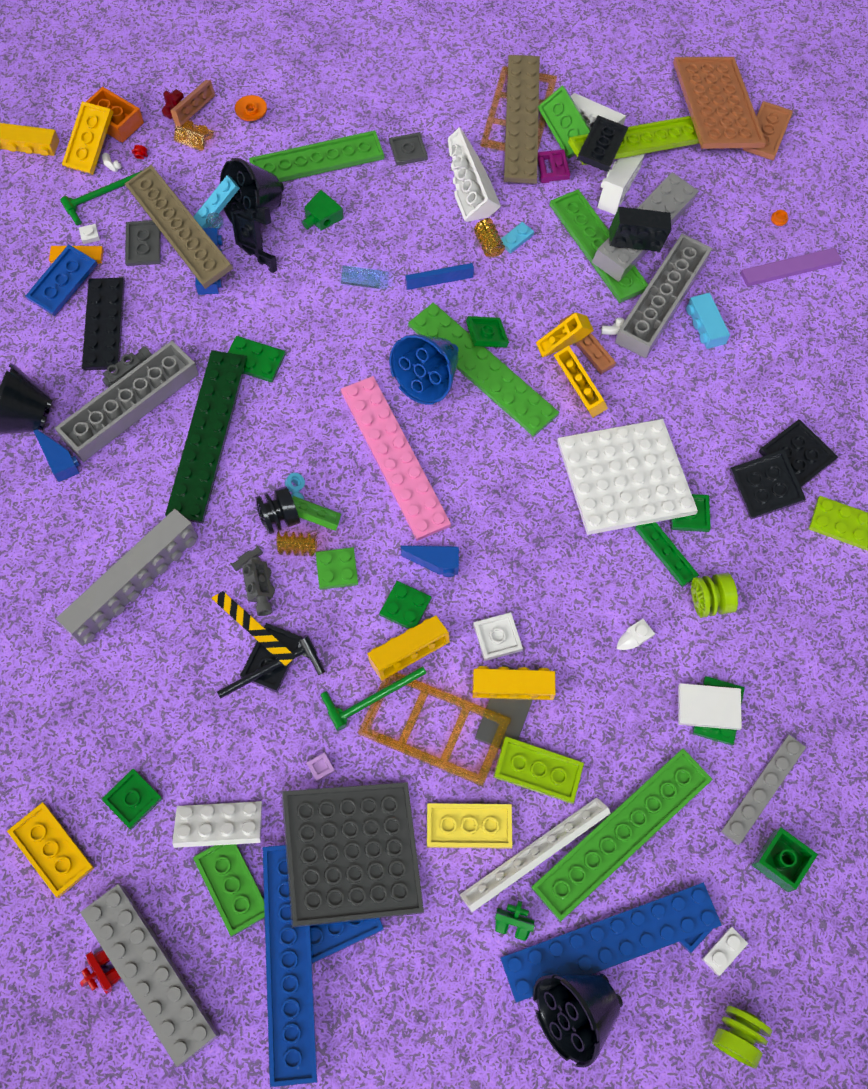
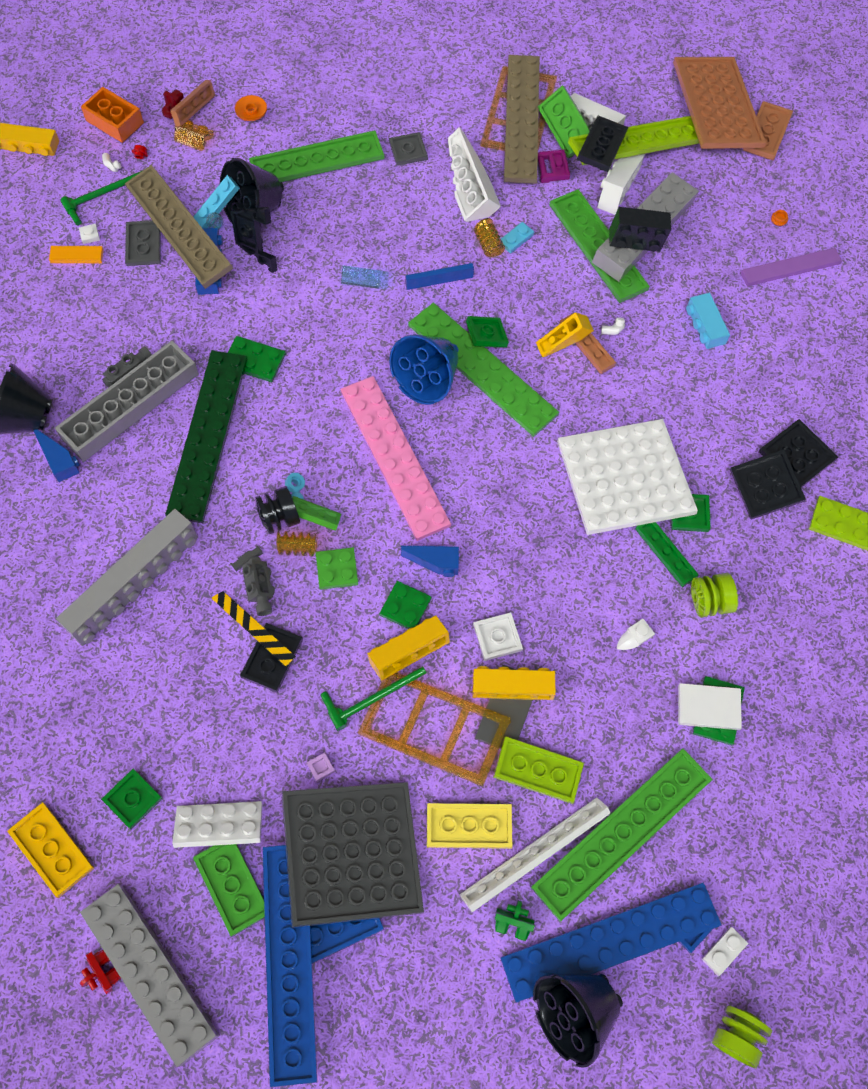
blue plate [25,244,98,316] -> none
yellow plate [62,101,113,175] -> none
black plate [82,277,125,371] -> none
black bar [217,636,325,699] -> none
green torso [302,190,344,231] -> none
yellow brick [554,345,608,418] -> none
light grey brick [615,234,712,358] -> none
light grey plate [720,735,806,845] -> none
green brick [752,827,818,892] -> none

